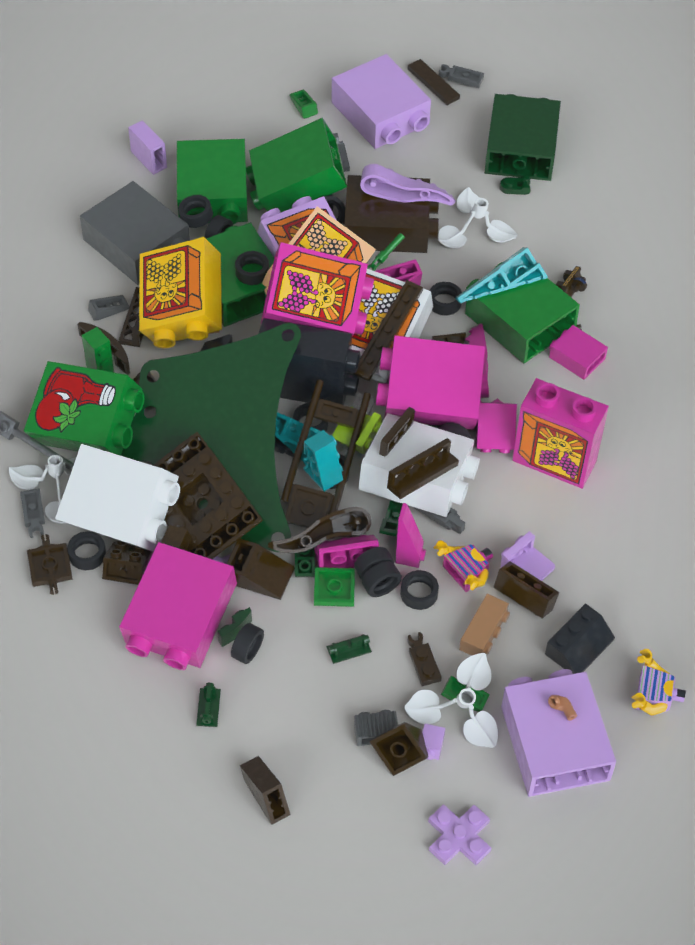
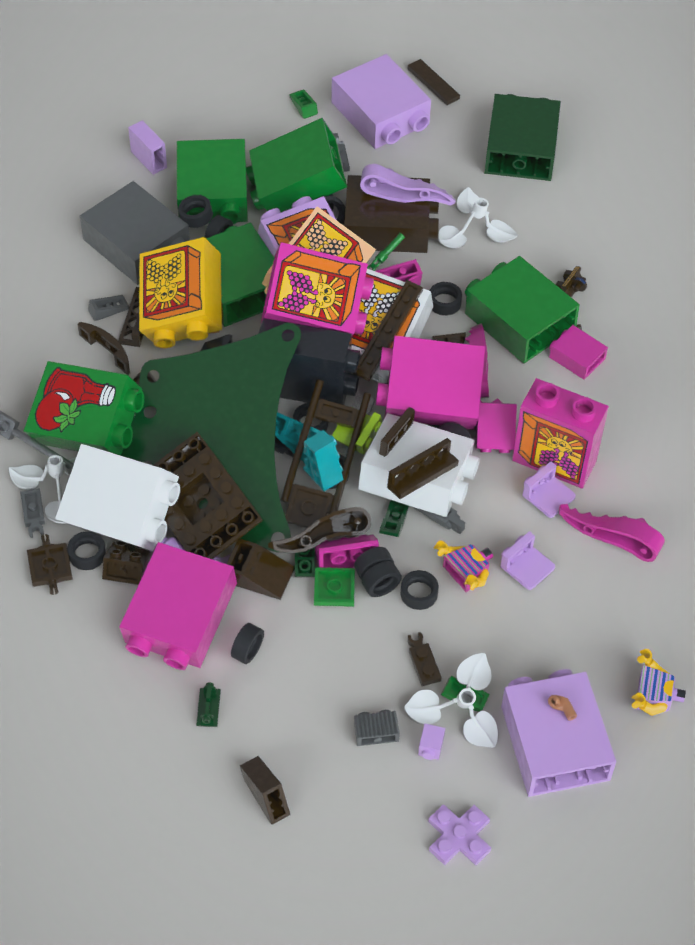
green brick [81,327,114,372] -> none
dark brown brick [161,524,192,551] -> none
dark green slope [217,607,252,647] -> none
black tyre [235,251,269,285] -> none
dark green hinge [326,634,372,664] -> none
dark brown slope [370,722,429,776] -> none
dark pink wedge [396,503,426,568] -> none
dark grey plate [439,64,484,88] -> none
teal wedge [456,247,548,303] -> none
medium nougat brick [459,594,510,656] -> none
dark brown brick [494,561,559,619] -> none
dark green plate [500,175,531,195] -> none
black slope [545,603,615,674] -> none
none -> lavender bracket [523,462,576,518]
none -> dark pink animal [559,504,665,562]

